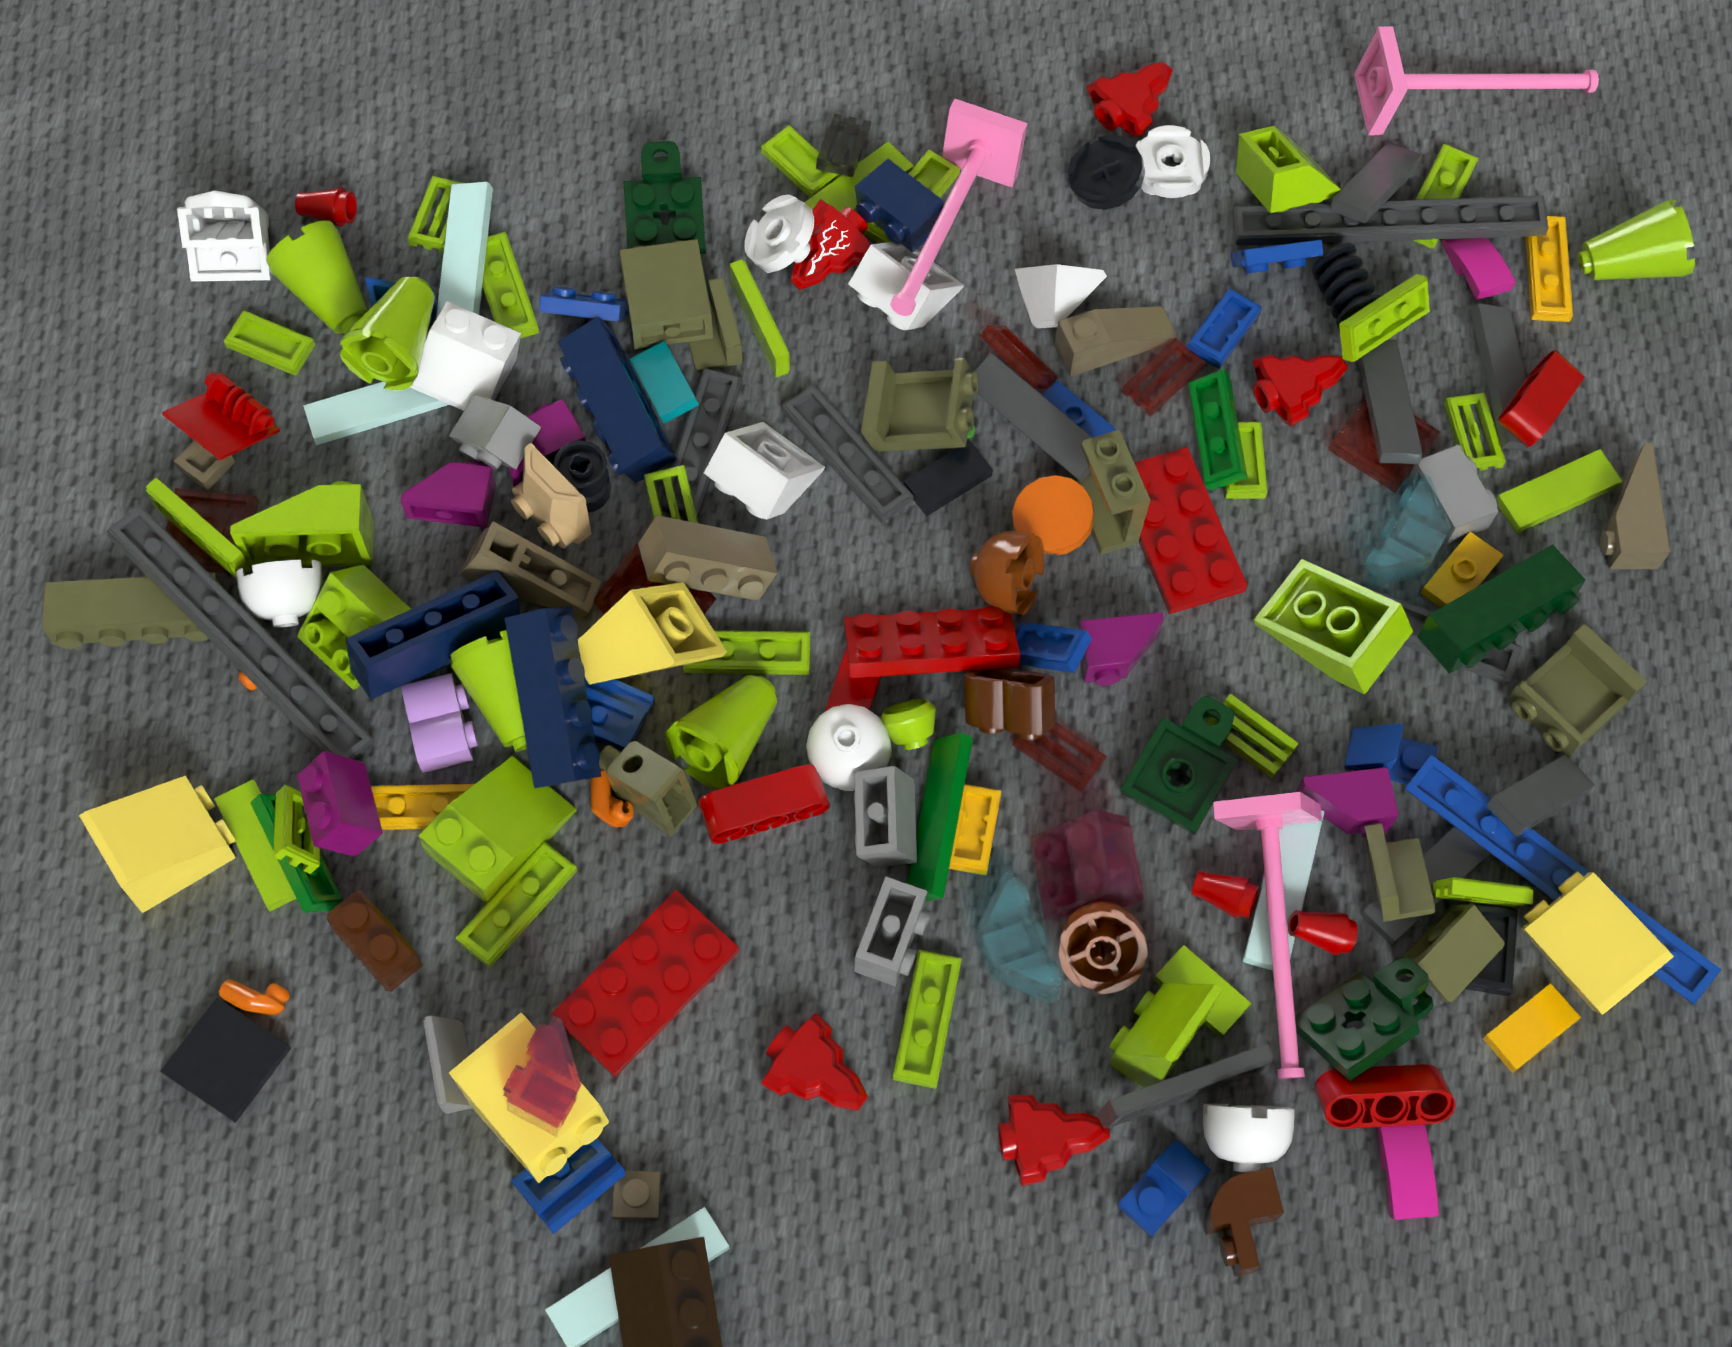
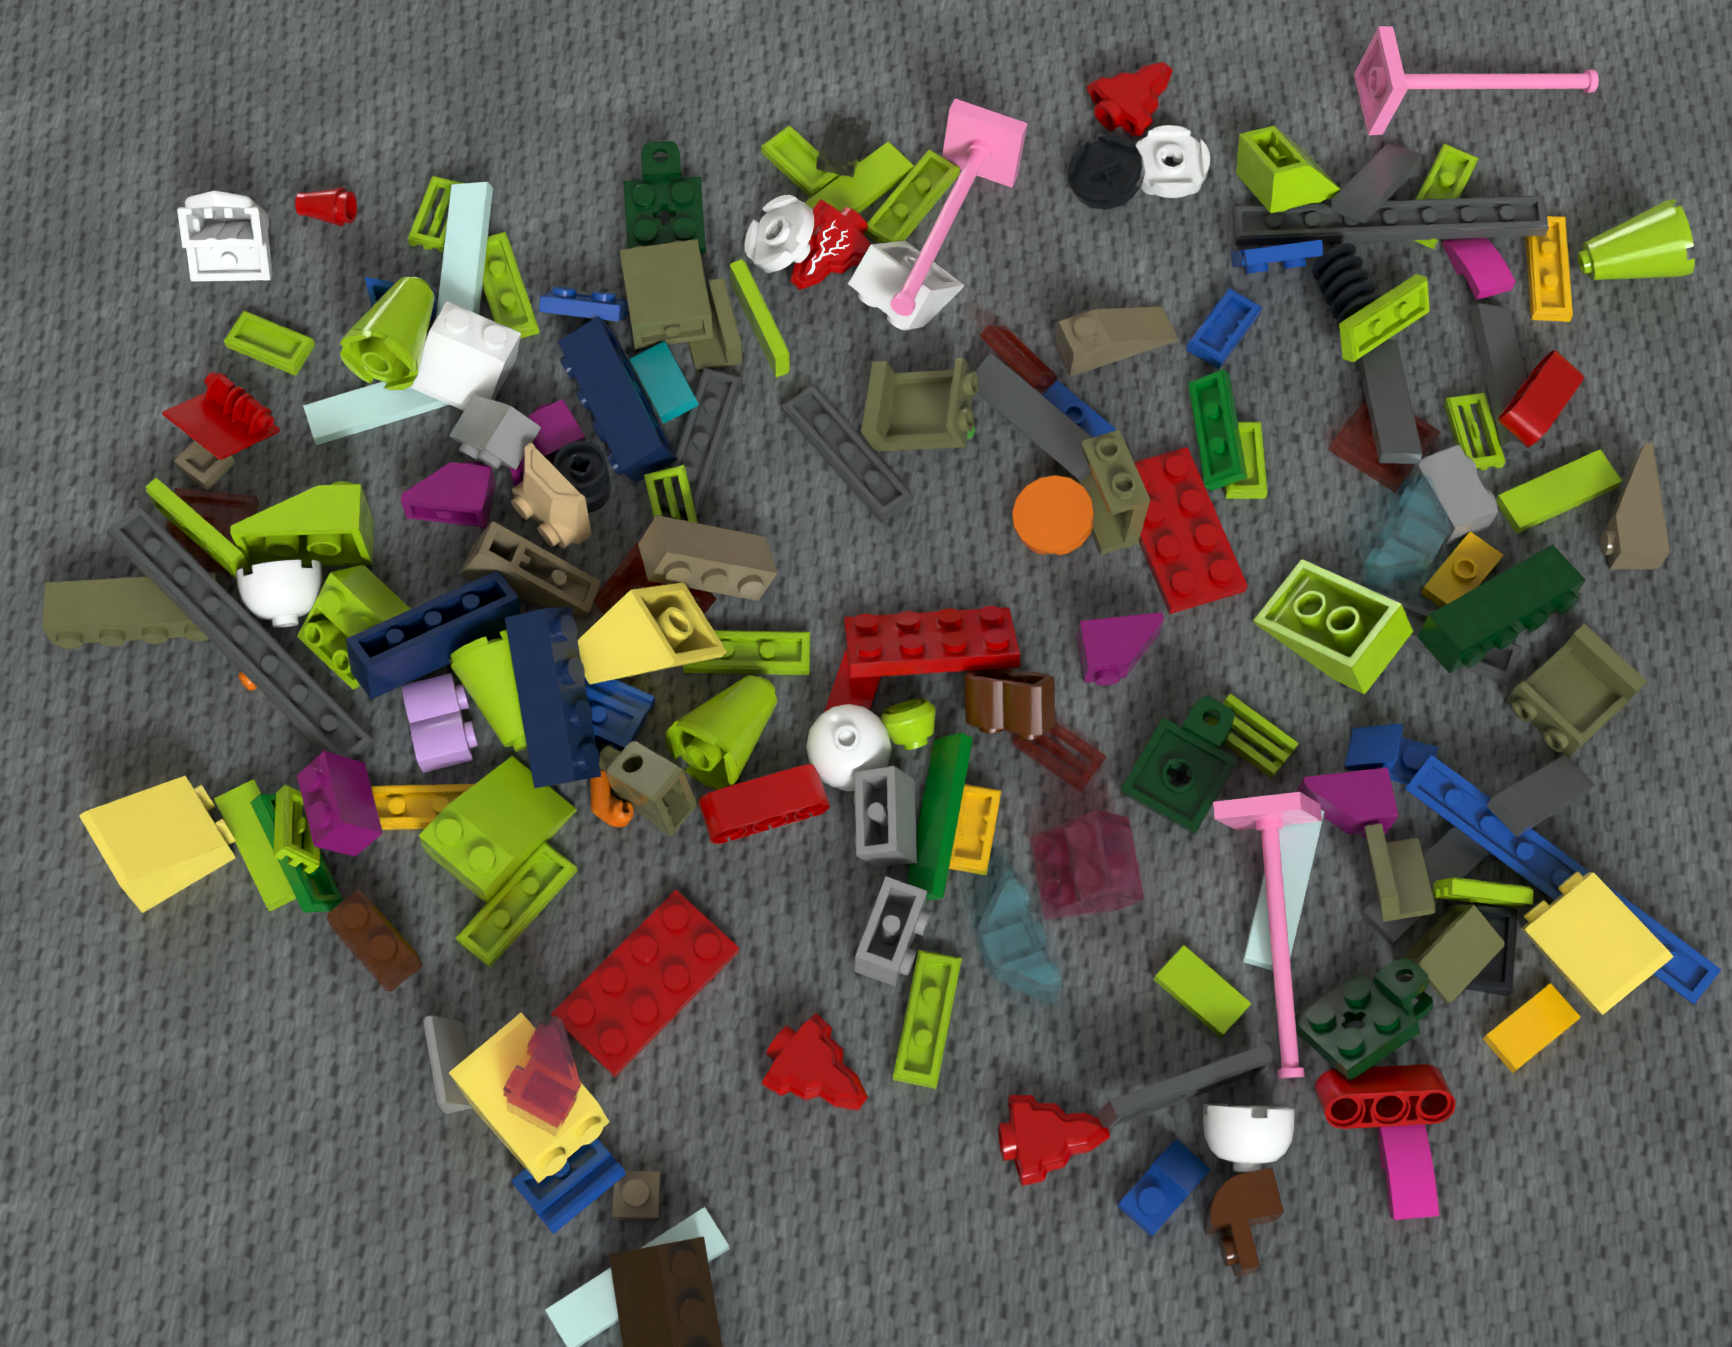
black tile [160,998,291,1123] -> none
orange arm [219,979,290,1016] -> none
lime cone [266,221,368,334] -> none
white slope [704,422,825,520] -> none
dark blue brick [855,159,944,253] -> none
black tile [903,440,993,517] -> none
dark orange cylinder [970,531,1044,615] -> none
white slope [1015,264,1107,328] -> none
blue plate [1015,621,1092,673] -> none
dark orange cylinder [1058,901,1148,994] -> none
lime slope [1109,983,1223,1088] -> none
clear red tile [1122,338,1205,417] -> none
red cone [1191,870,1260,919] -> none
red rock [1253,354,1348,426] -> none
red cone [1288,910,1358,956] -> none

